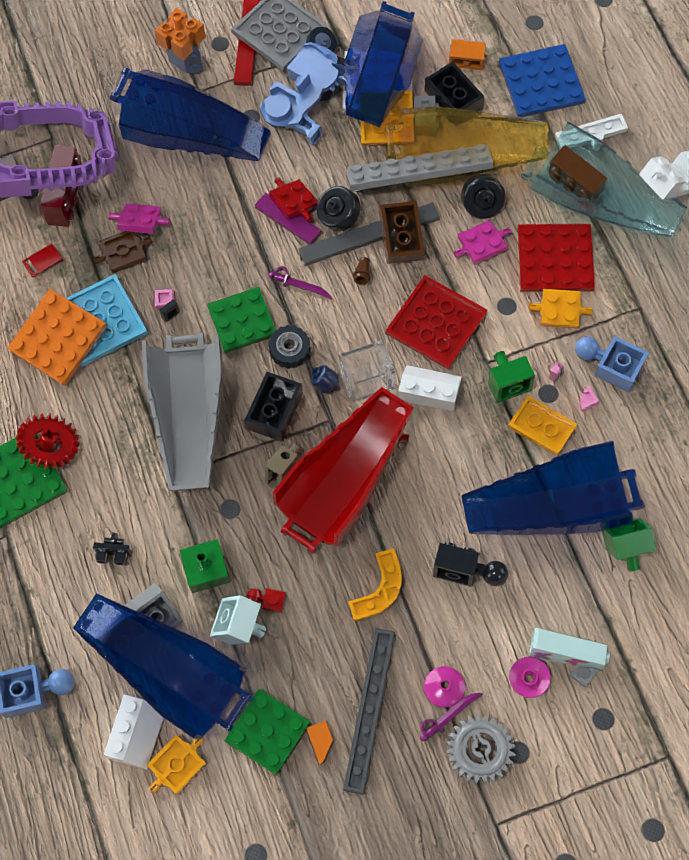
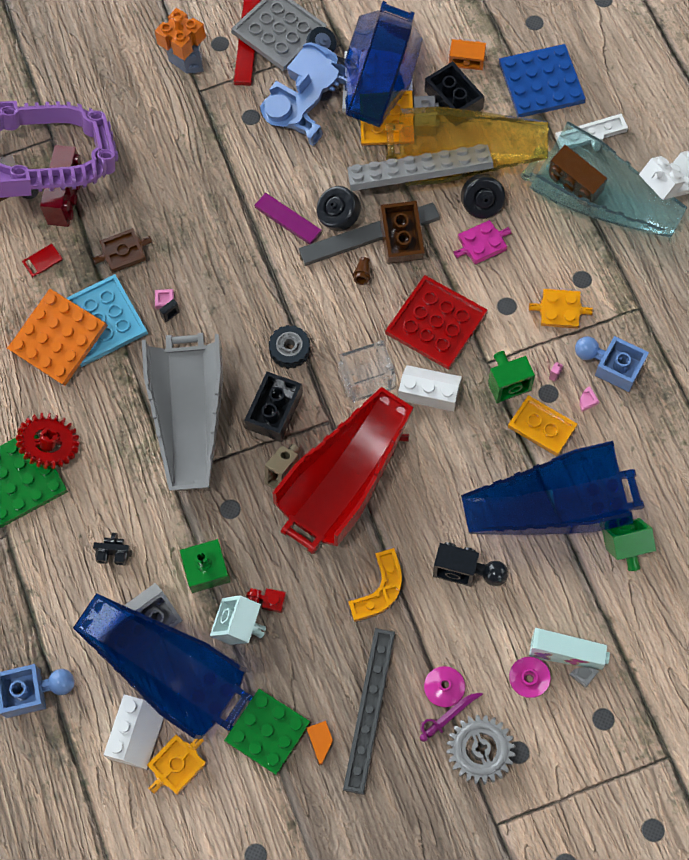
dark pink plate [109,203,170,234] -> none
clear blue windscreen [110,68,271,161] -> none
green plate [207,287,276,353] -> none
magenta sword [268,266,332,300] -> none
red plate [269,177,318,222] -> none
dark blue head [311,365,339,393] -> none
red plate [517,224,595,292] -> none

